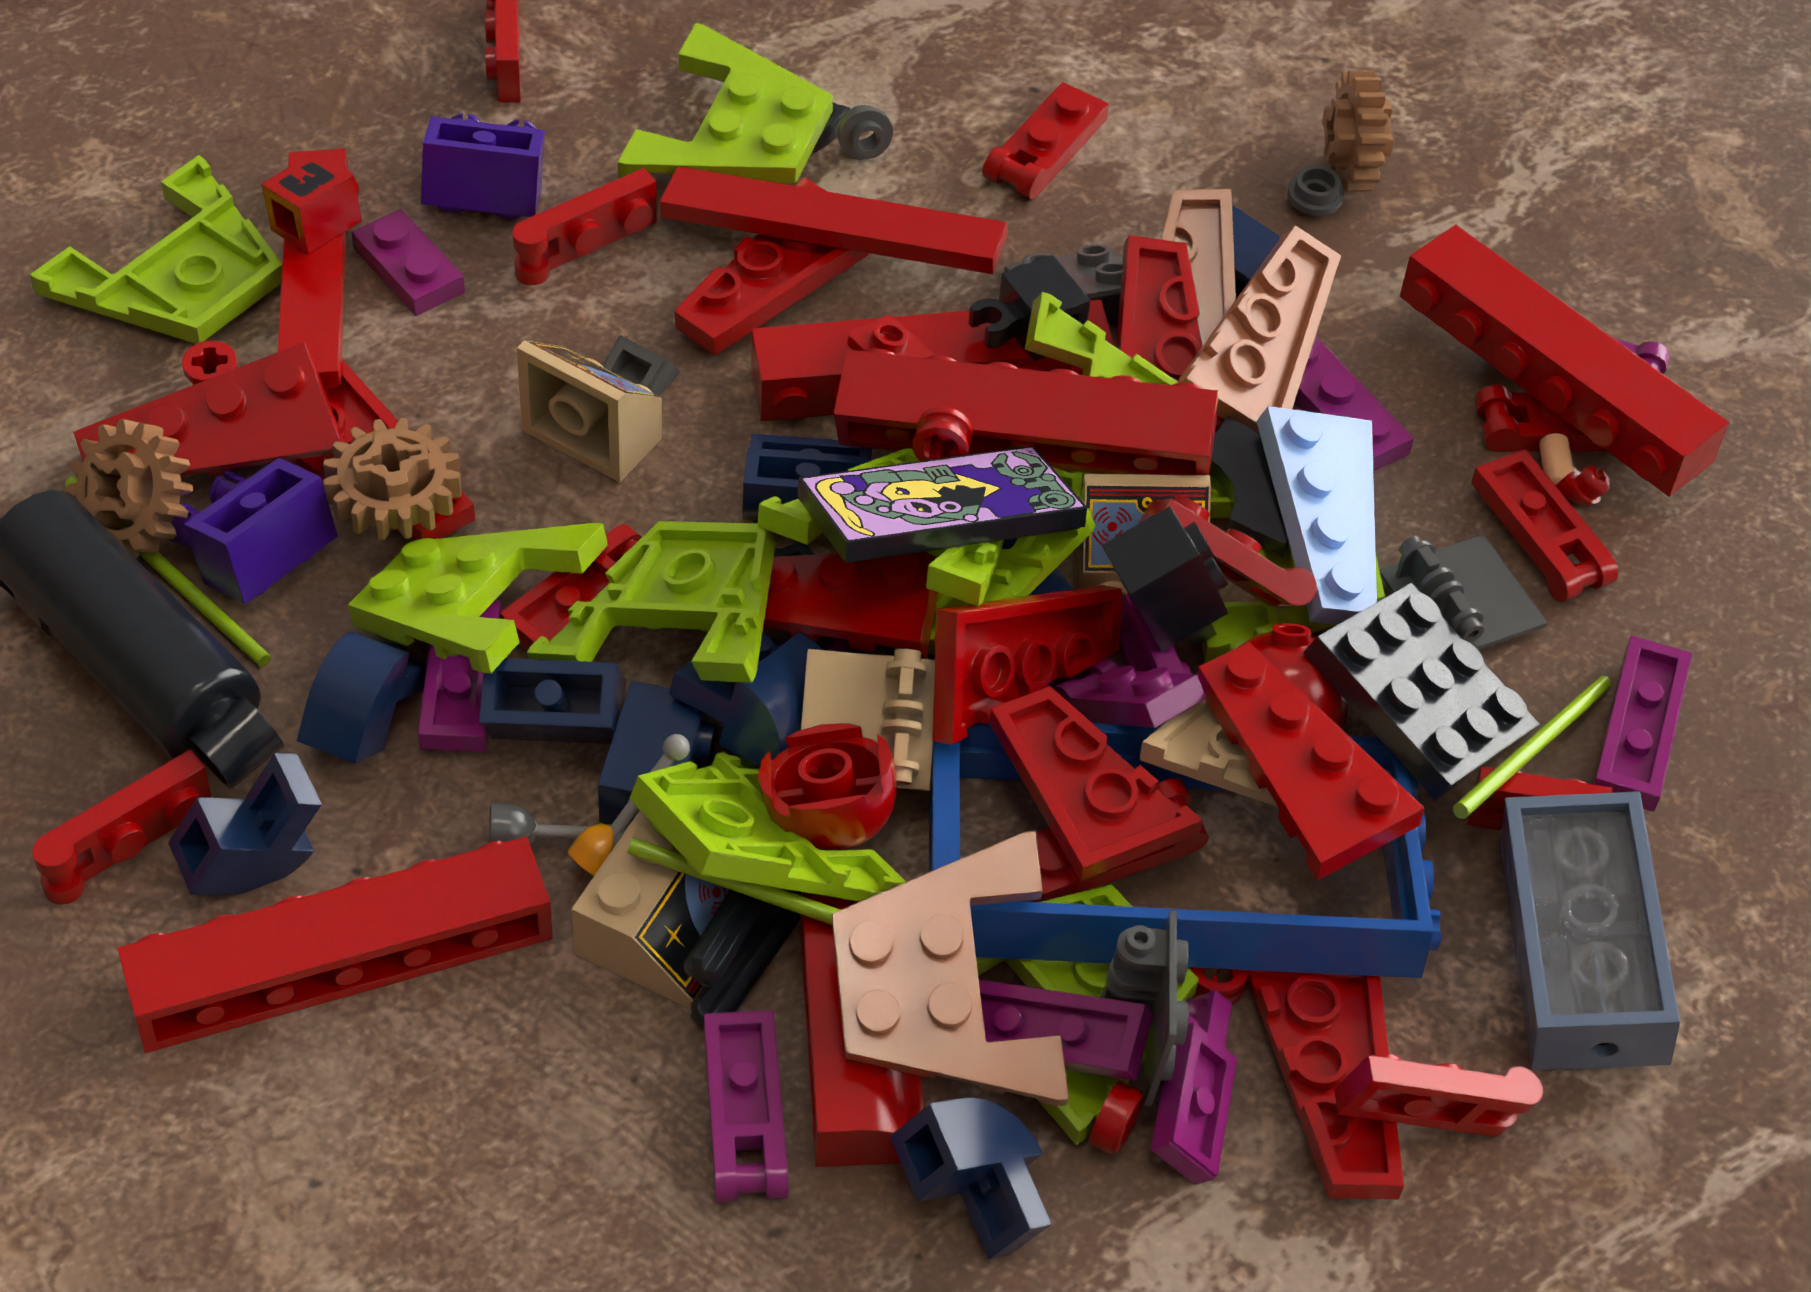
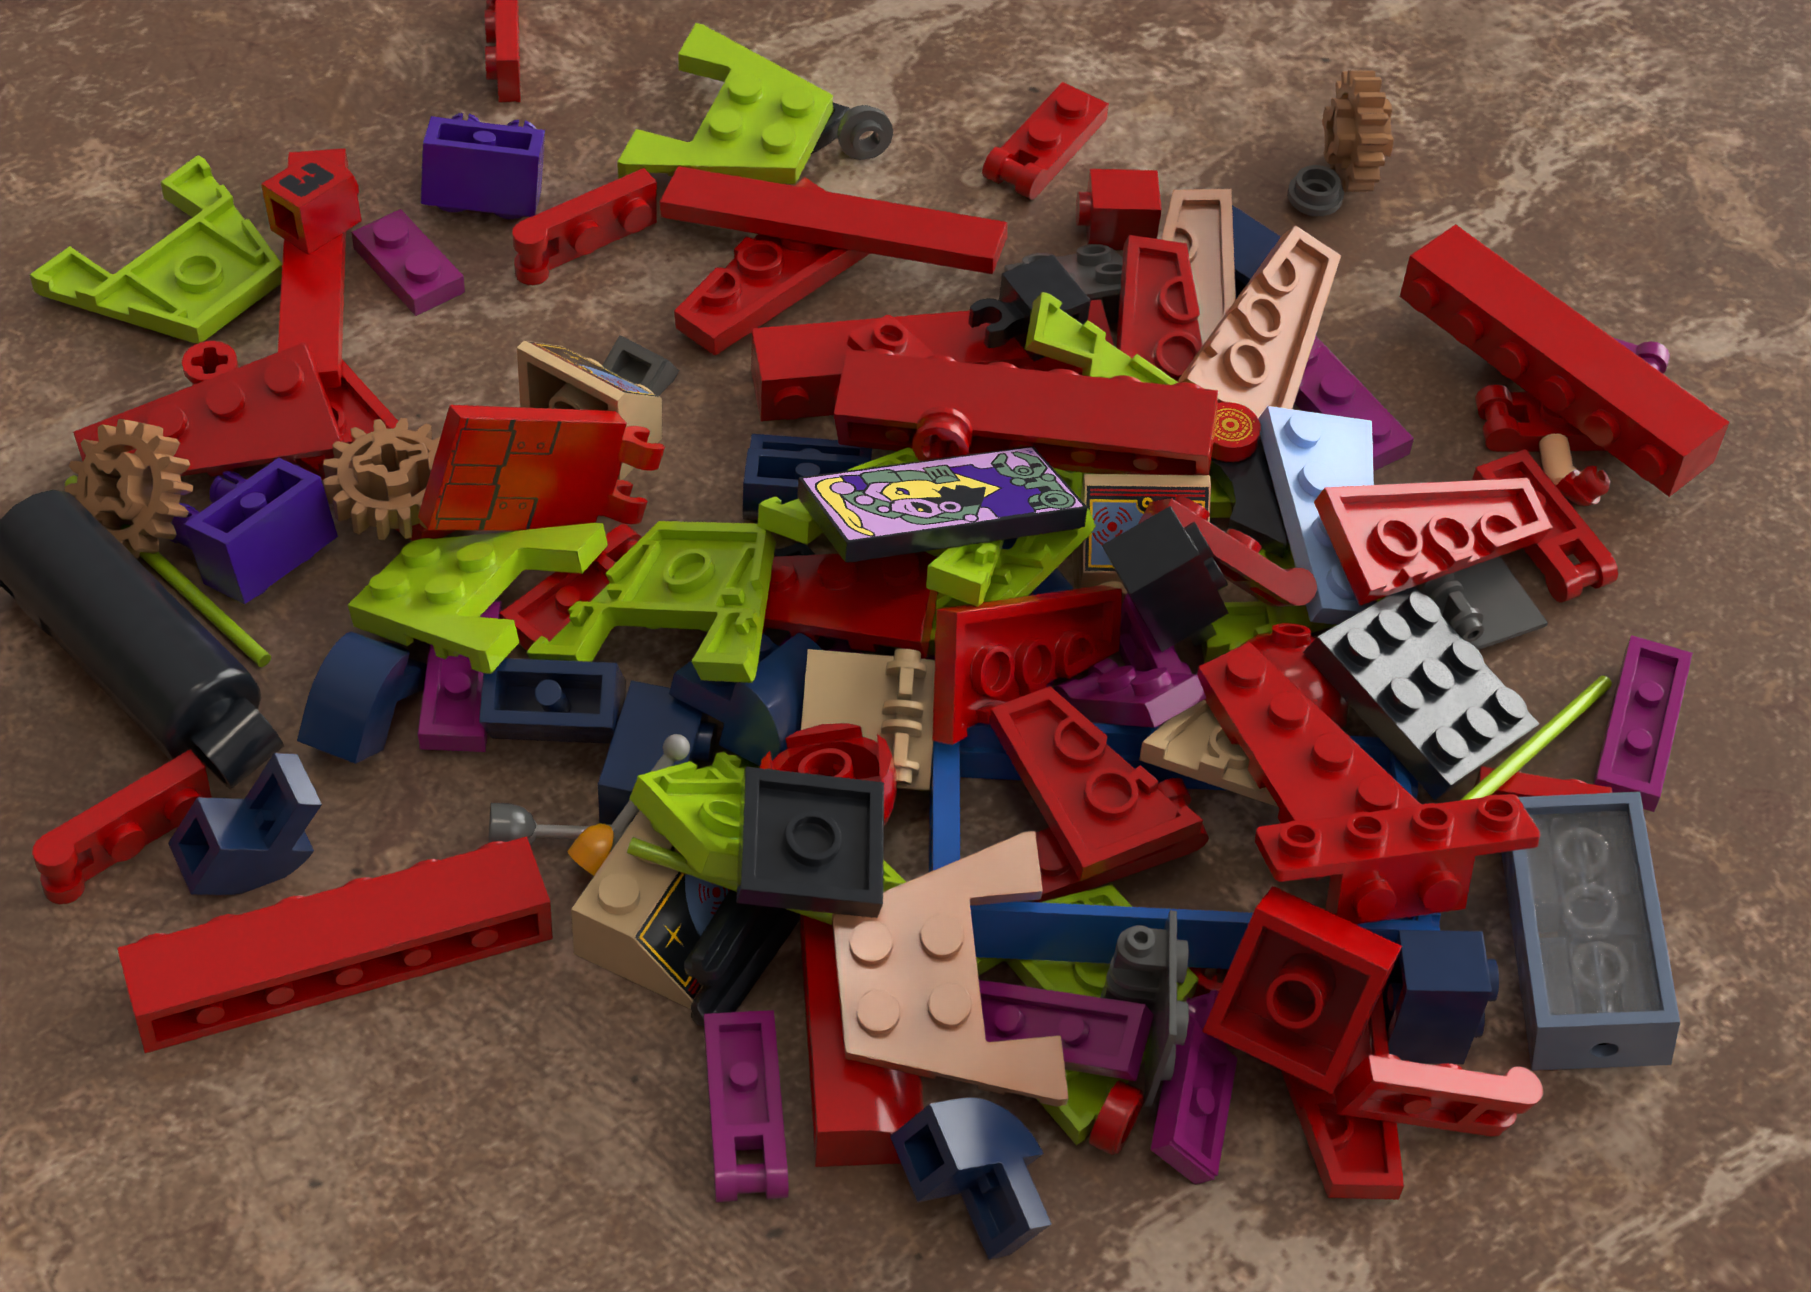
none -> red tile [418,405,665,531]
none -> black plate [736,767,884,918]
none -> red brick [1076,169,1162,250]
none -> red brick [1202,886,1402,1094]
none -> red tile [1212,402,1261,462]
none -> red bracket [1255,794,1541,924]
none -> wing [1314,478,1552,606]
none -> dark blue brick [1382,930,1499,1064]

